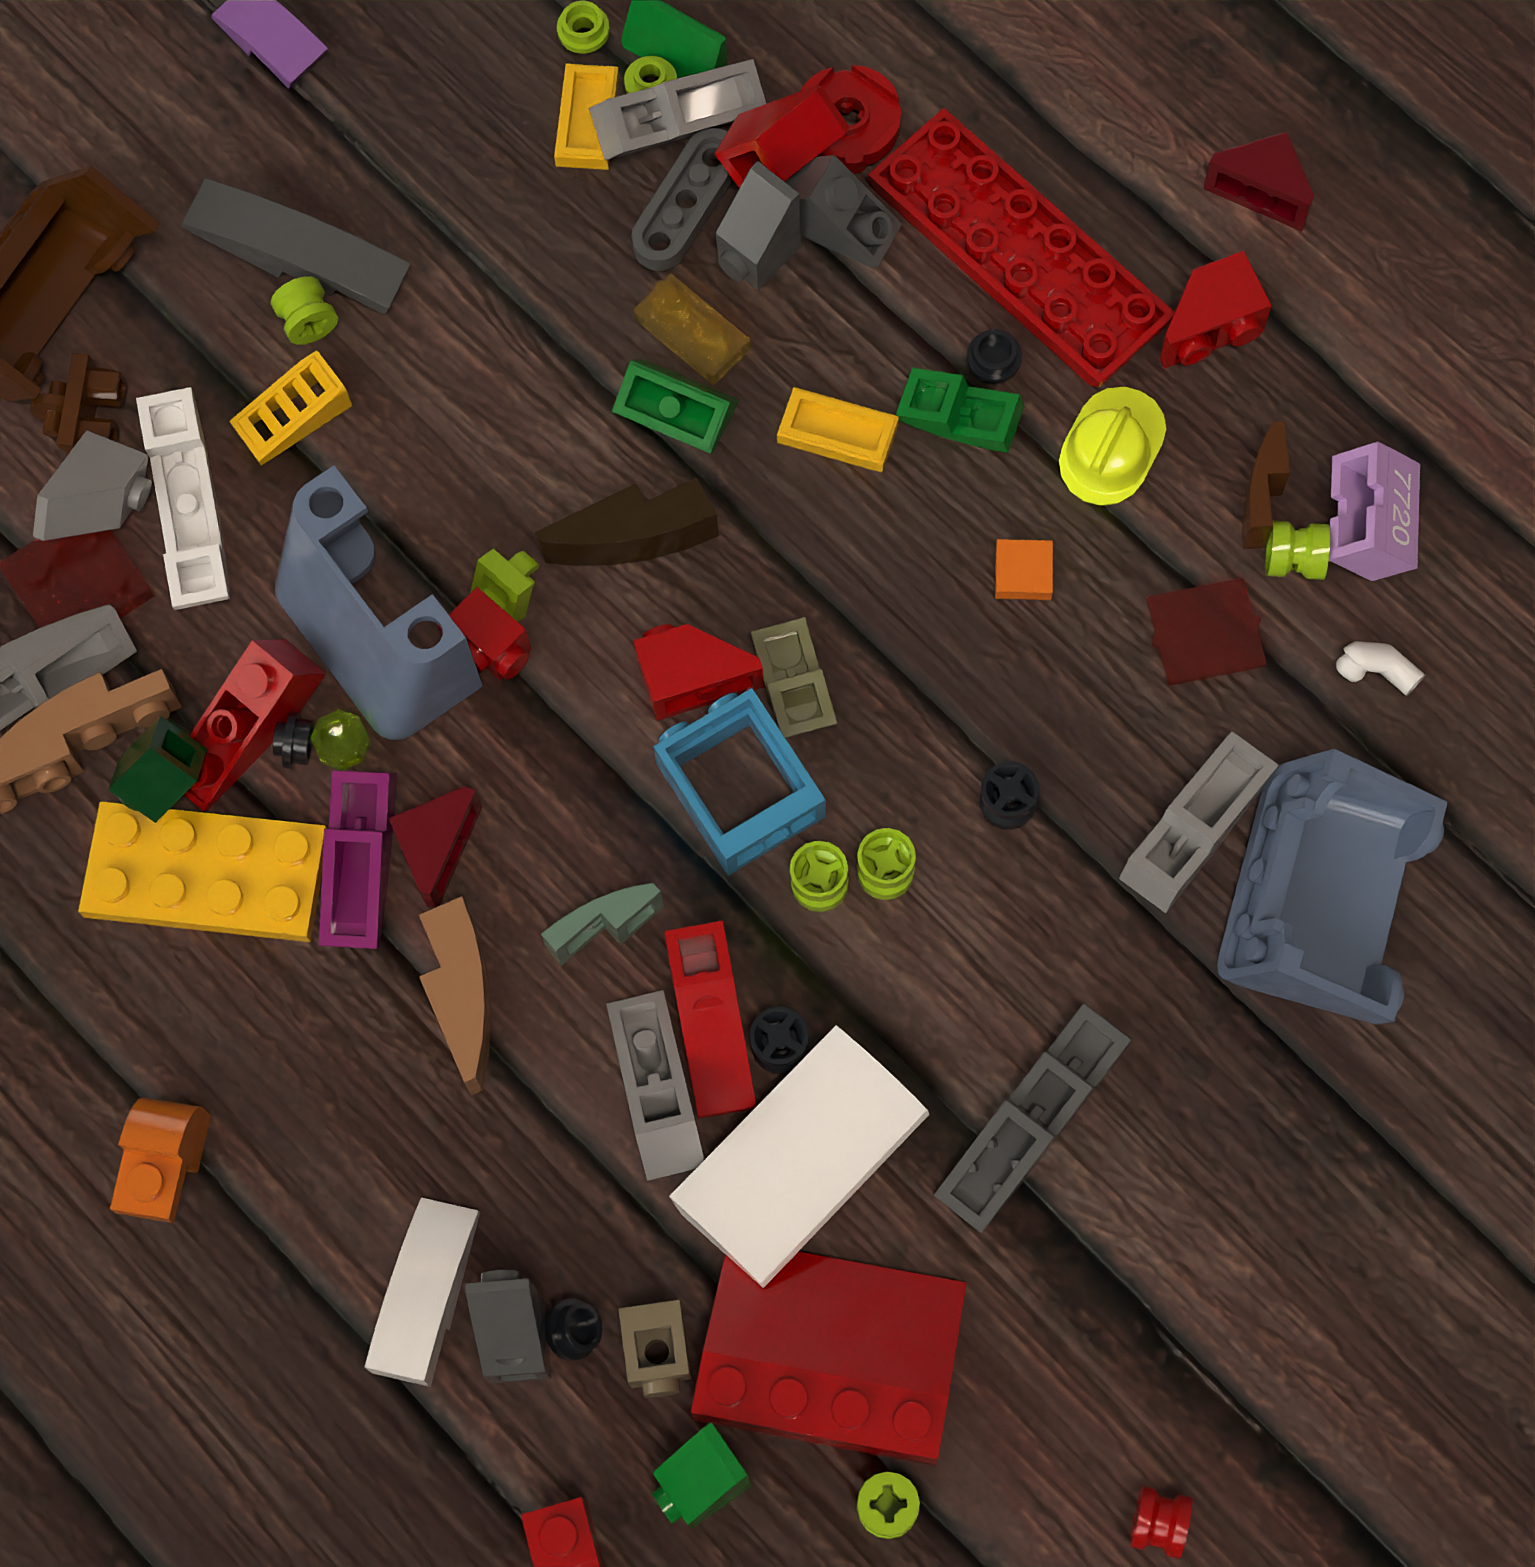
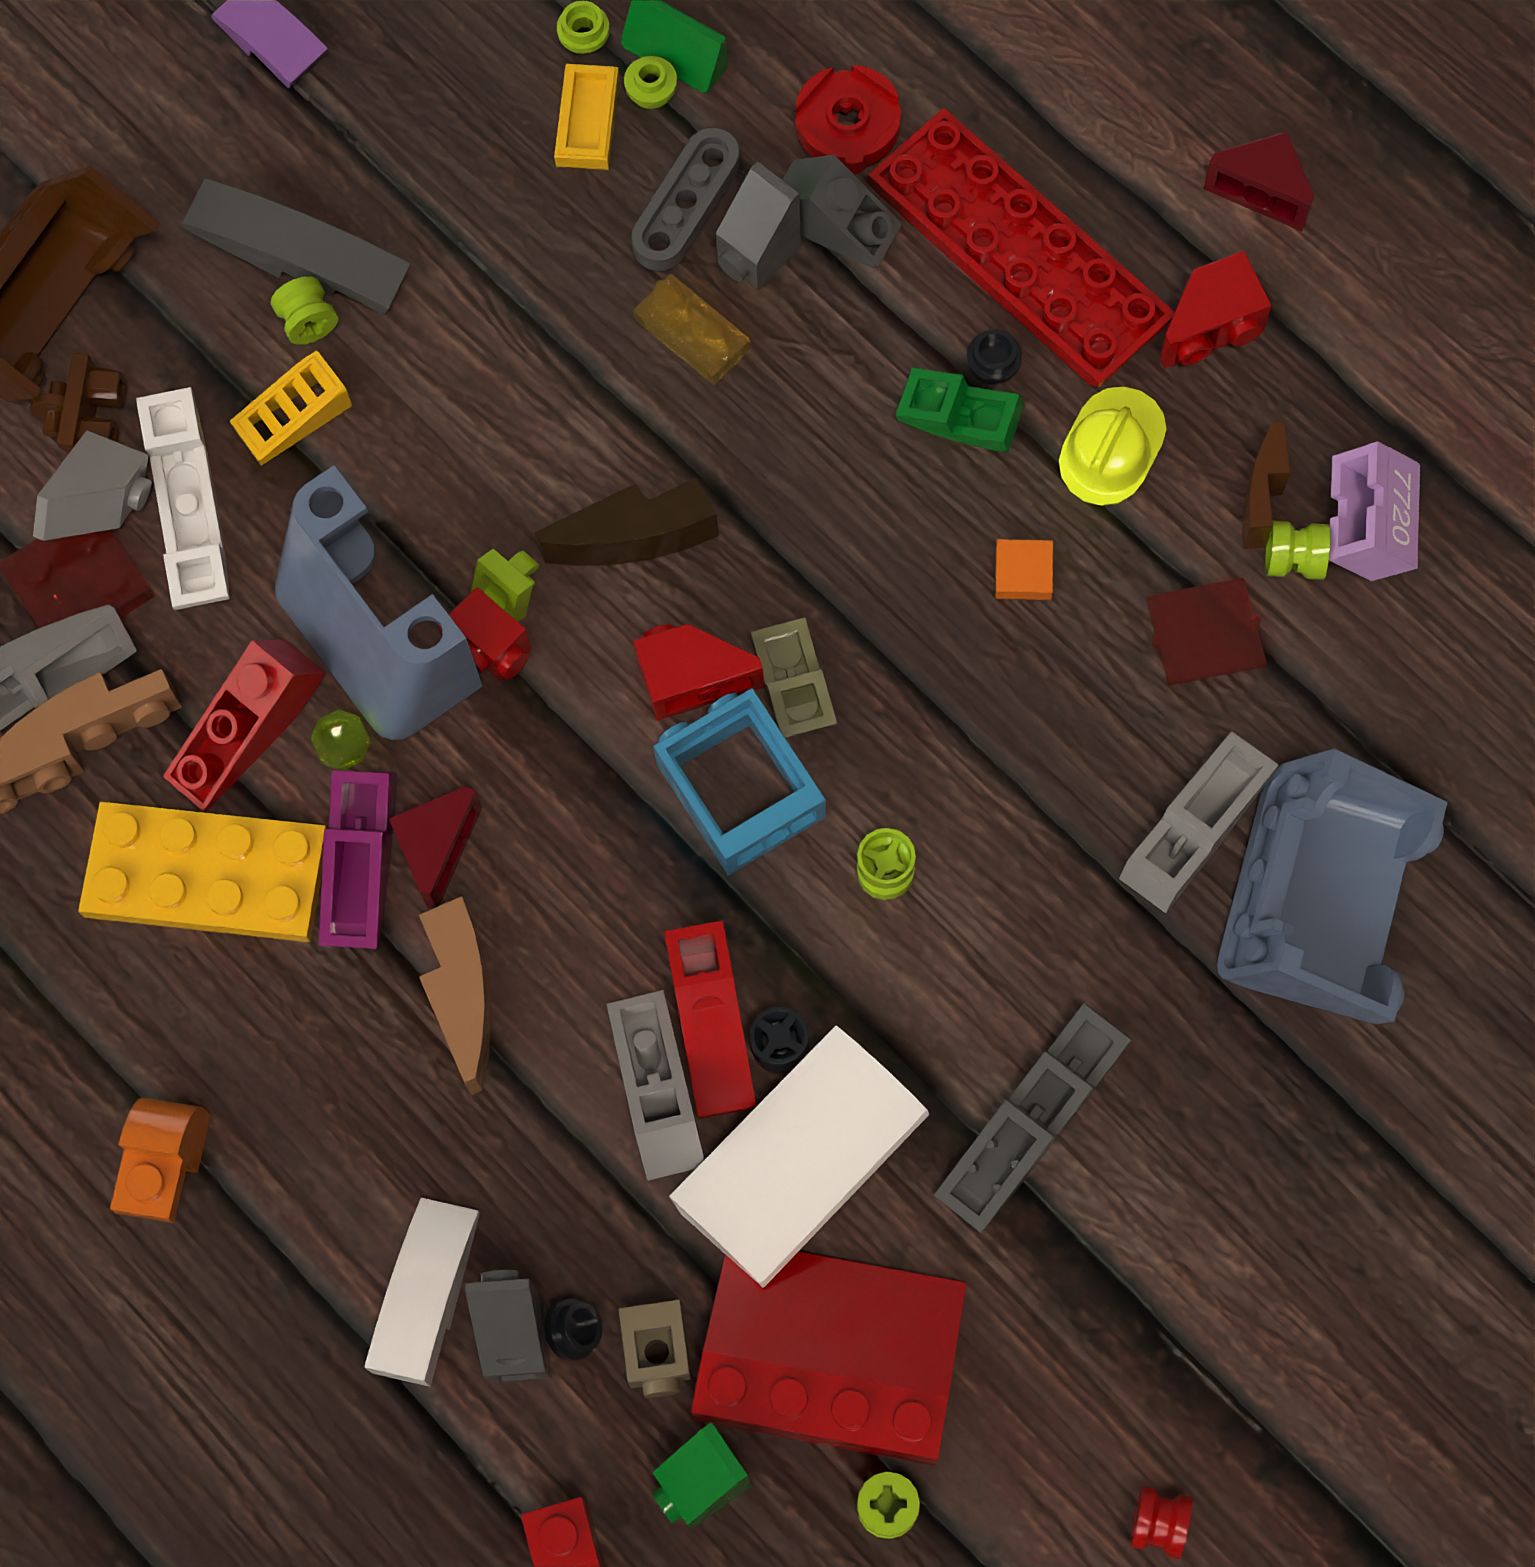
dark green brick [108,716,207,823] -> none
black plate [273,712,314,769] -> none
sand green slope [541,883,664,966] -> none
light grey slope [589,59,766,160] -> none
green slope [612,359,739,454] -> none
red slope [714,84,850,189] -> none
yellow tile [777,387,899,473] -> none
lime wheel [790,841,849,912] -> none
black wheel [980,761,1039,830] -> none
white arm [1336,641,1425,696] -> none

